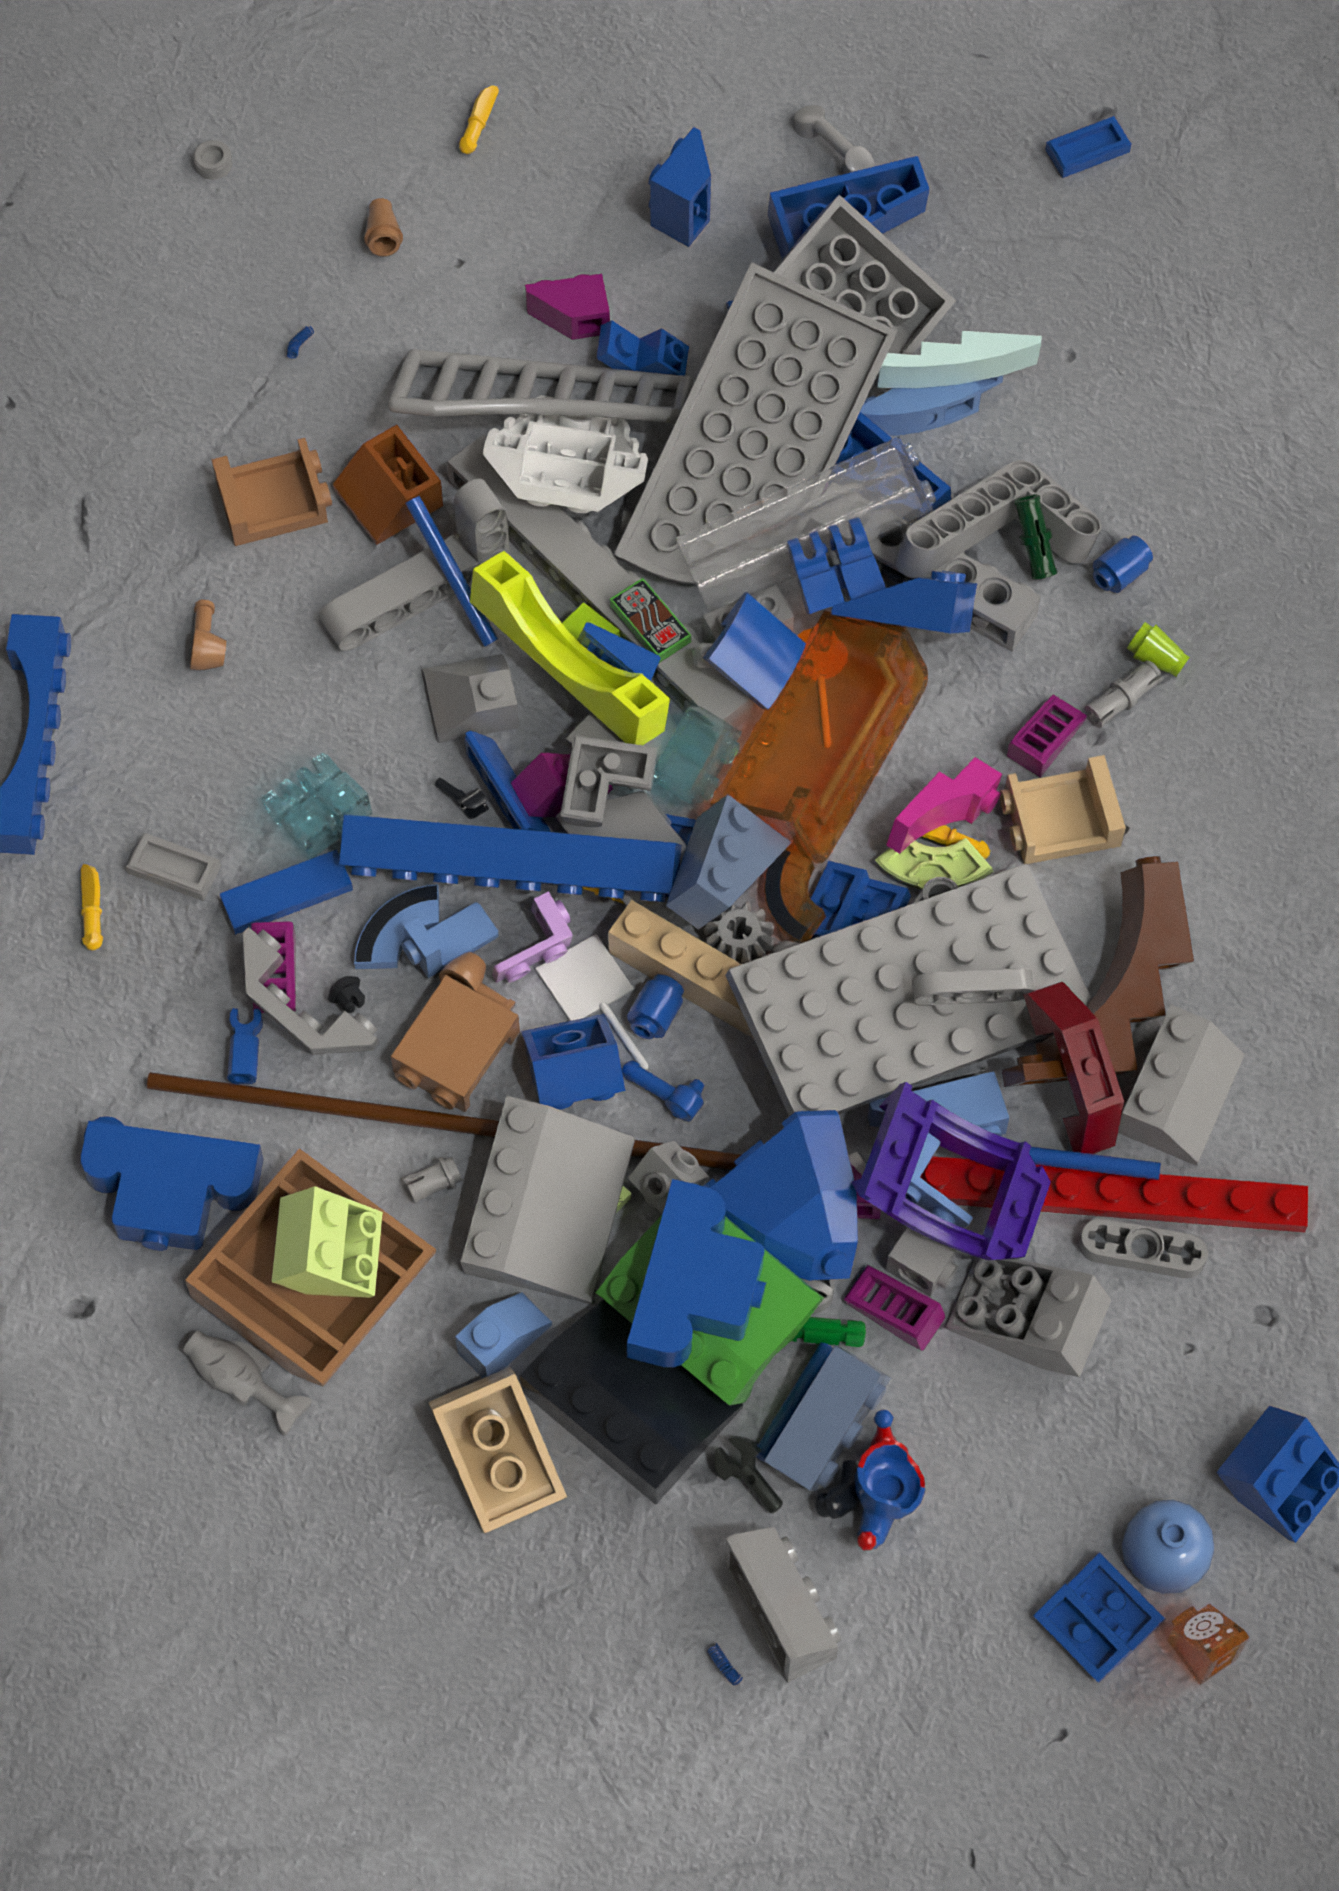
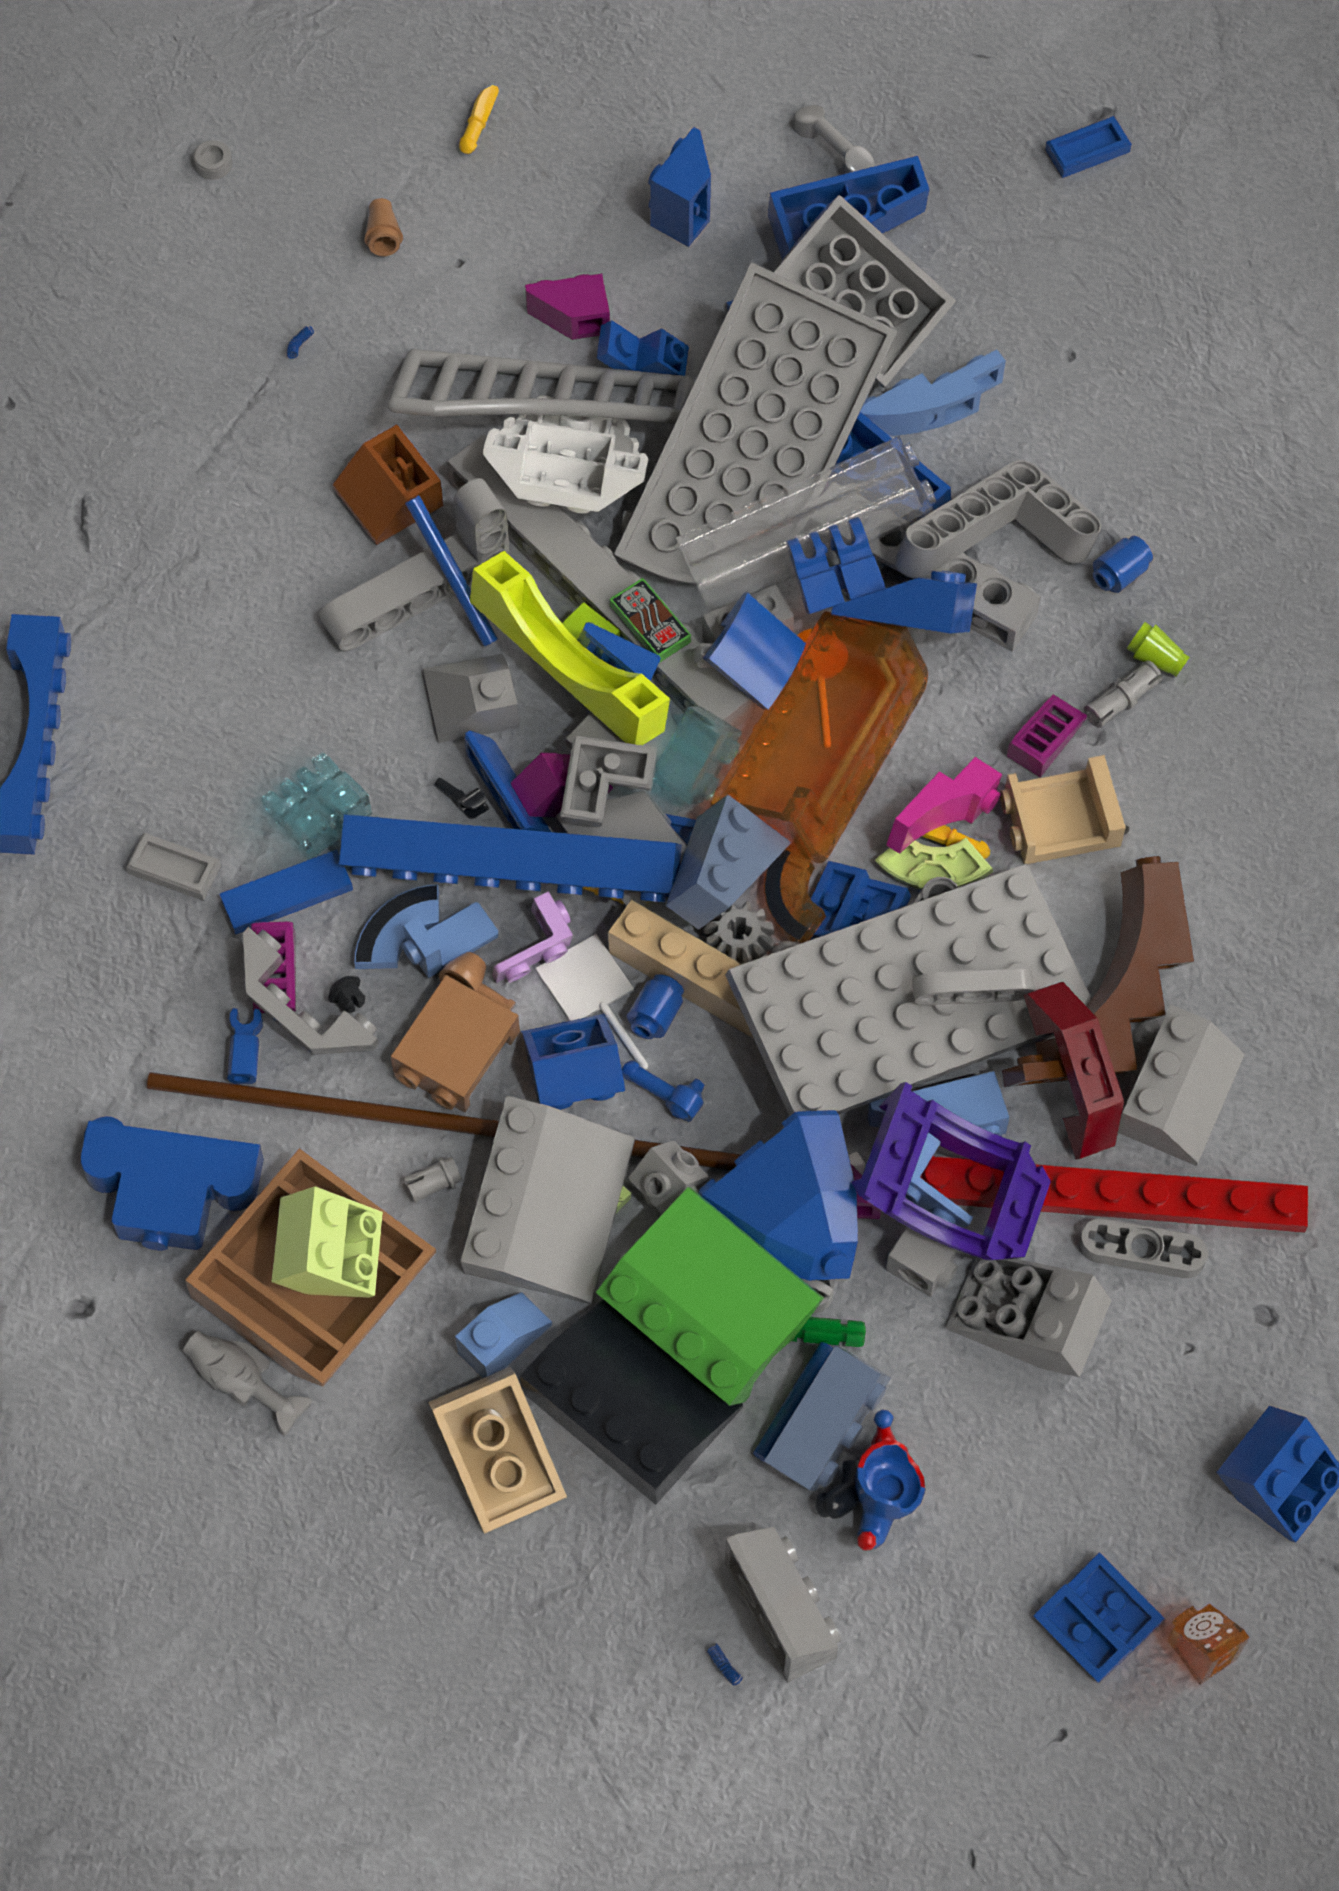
yellow piece [81,864,103,951] -> none
medium nougat bar [190,600,227,670] -> none
medium nougat panel [211,437,332,546] -> none
blue brick [627,1179,766,1367] -> none
pearl dark grey bar [715,1436,783,1513] -> none
magenta slope [844,1265,945,1351] -> none
light aqua slope [877,331,1042,388] -> none
dark green pin [1014,494,1058,579] -> none
blue bar [1029,1146,1161,1180] -> none
medium blue cylinder [1122,1500,1214,1594] -> none

